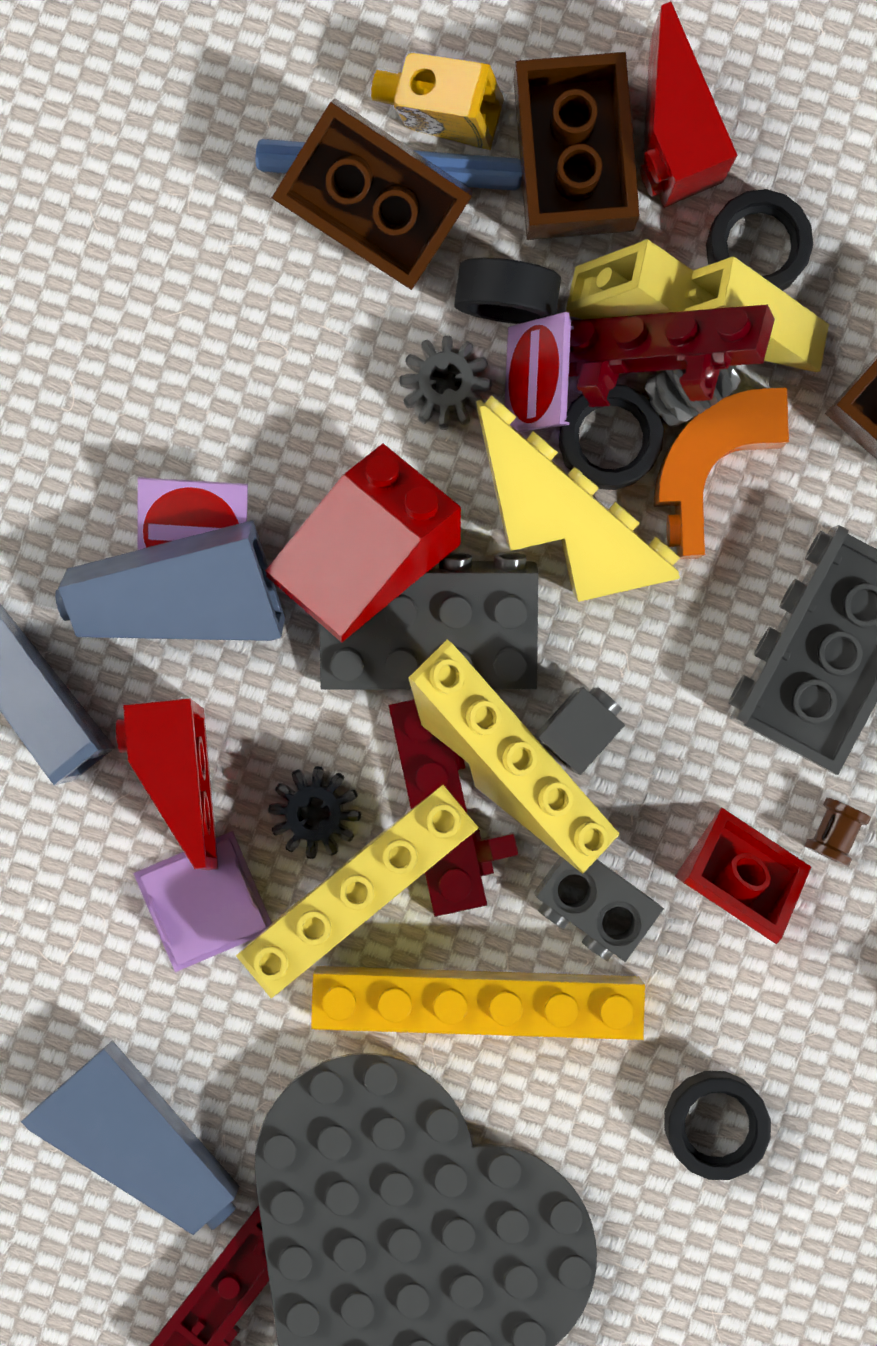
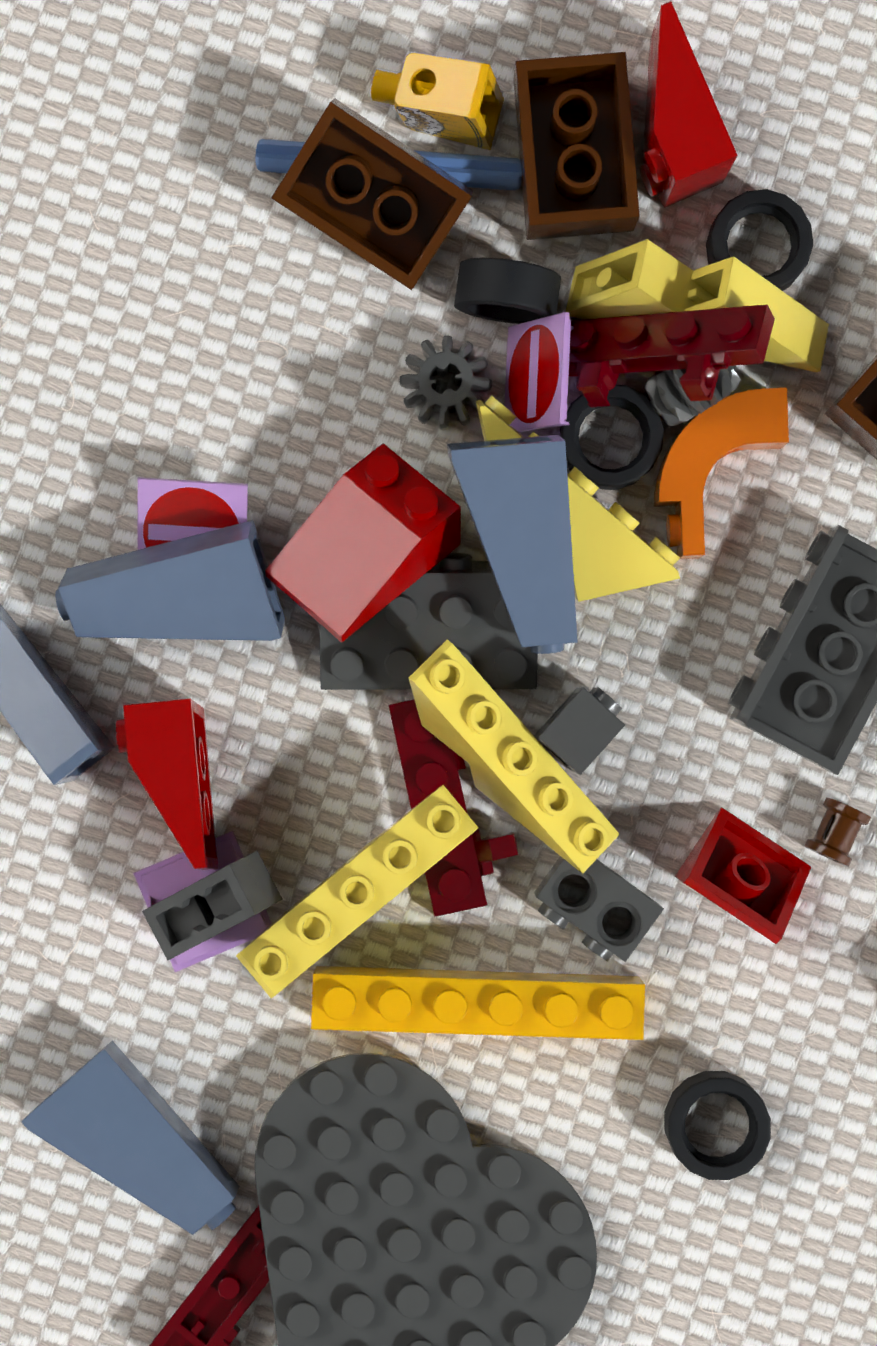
black gear [268,766,362,859] -> none
none -> dark grey brick [142,851,283,961]
none -> sand blue slope [447,435,578,654]

